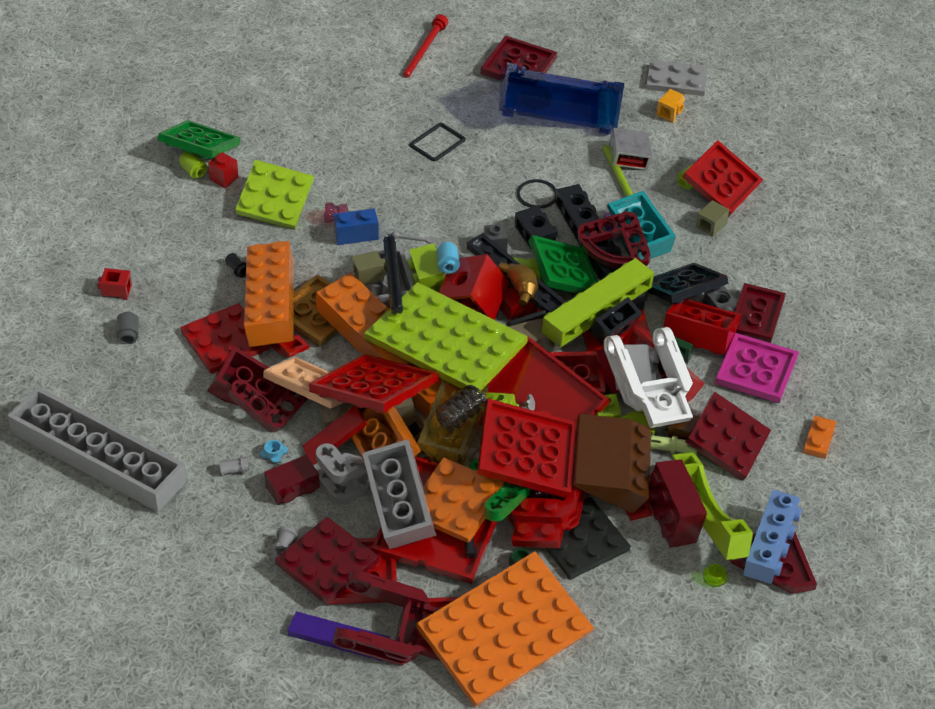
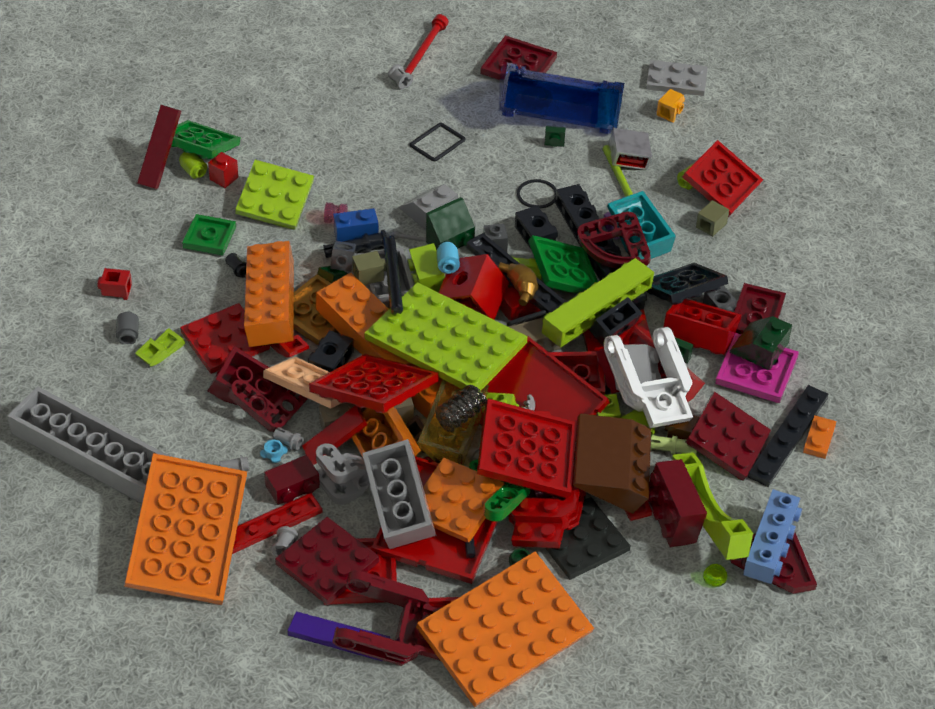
none -> orange plate [124,453,247,605]
none -> lime slope [135,328,186,367]
none -> dark red tile [137,105,182,189]
none -> green plate [182,214,236,256]
none -> red tile [232,493,323,554]
none -> light grey pin [273,427,304,451]
none -> black brick [308,330,354,372]
none -> dark green plate [317,266,348,283]
none -> black pin [323,229,387,258]
none -> dark grey brick [330,241,356,272]
none -> light grey bush [388,64,413,89]
none -> light grey slope [400,184,458,230]
none -> dark green slope [426,197,475,250]
none -> dark green plate [544,126,566,147]
none -> dark green slope [730,316,792,370]
none -> black plate [748,385,829,487]

